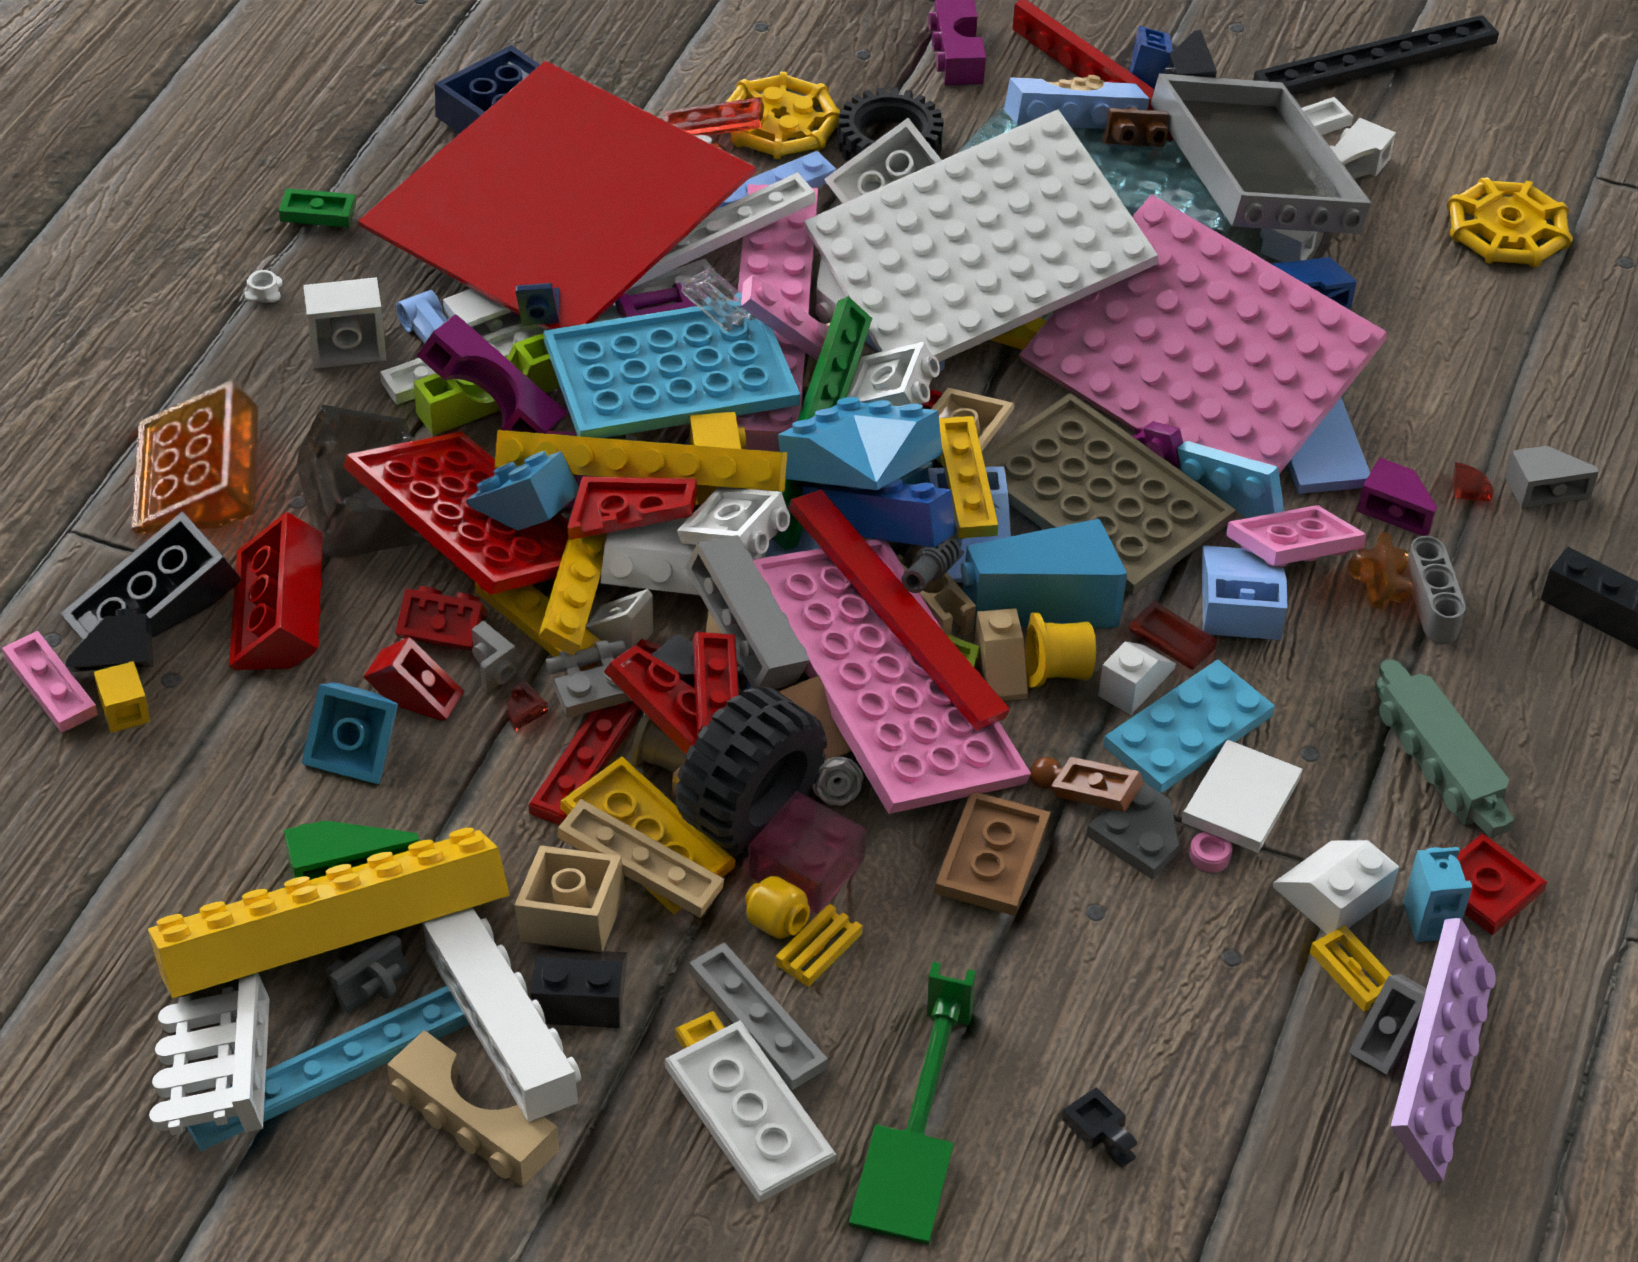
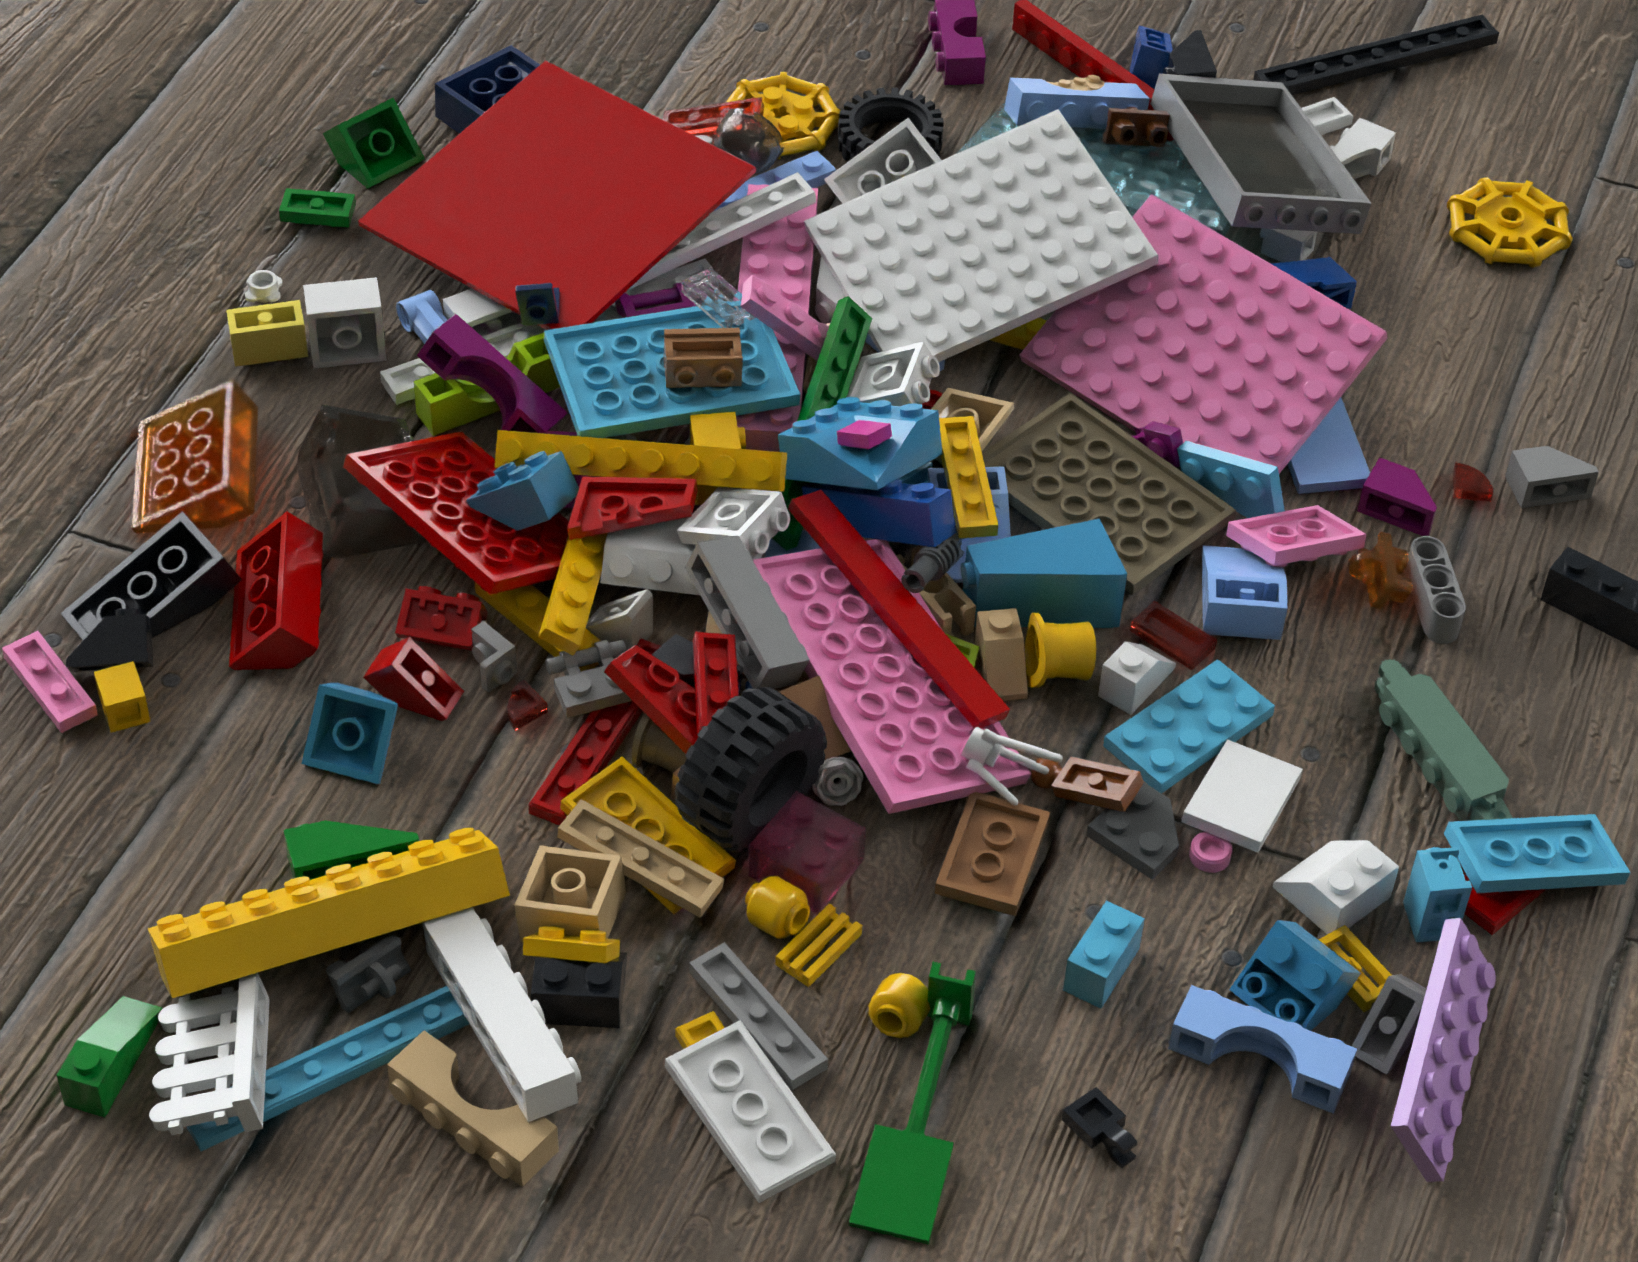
none -> green slope [56,996,163,1118]
none -> light yellow brick [226,300,308,367]
none -> green slope [323,98,425,189]
none -> yellow plate [523,926,620,963]
none -> medium nougat hinge [664,328,743,388]
none -> clear smoke cylinder [714,108,784,177]
none -> dark pink tile [837,420,892,449]
none -> yellow head [869,973,930,1038]
none -> white plant [961,727,1063,806]
none -> medium azure brick [1063,900,1145,1008]
none -> light blue arch [1168,985,1357,1114]
none -> dark azure slope [1229,920,1361,1031]
none -> medium azure plate [1444,814,1631,893]

